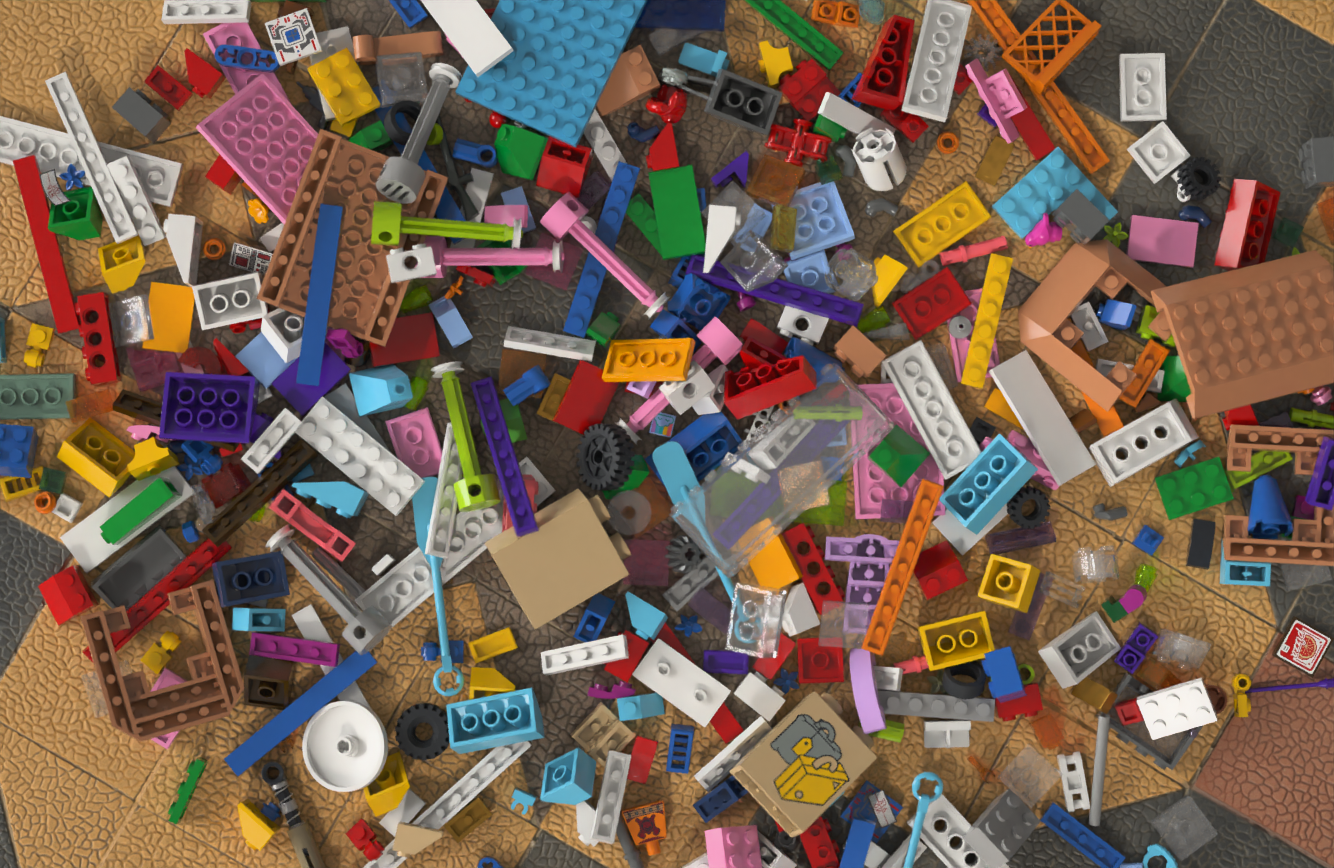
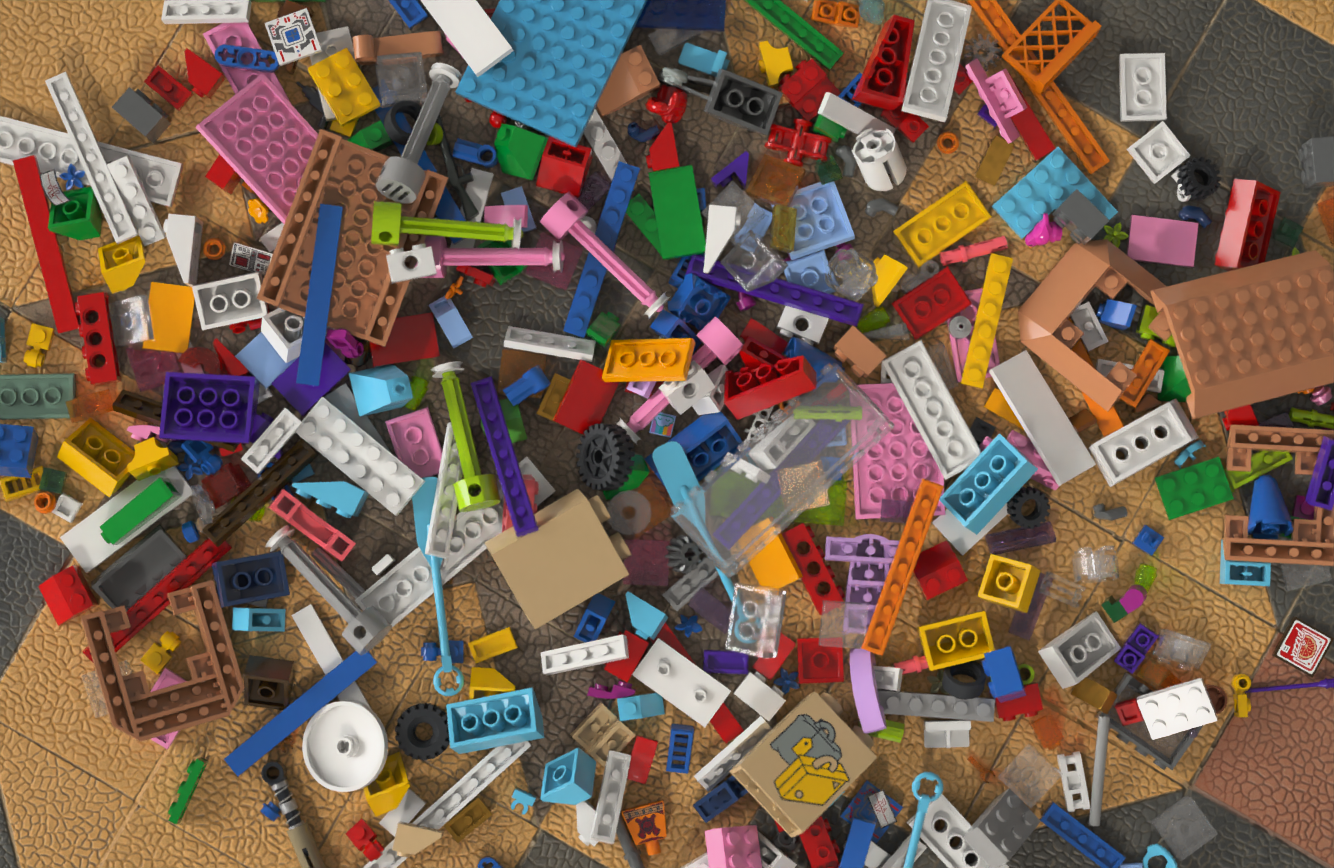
yellow slope [238,799,281,850] -> none
magenta plate [249,632,340,667] -> none
clear neon green cone [400,285,433,313] -> none
white slope [781,583,820,636] -> none
green slope [867,424,930,487] -> none
black slope [1186,519,1216,570] -> none

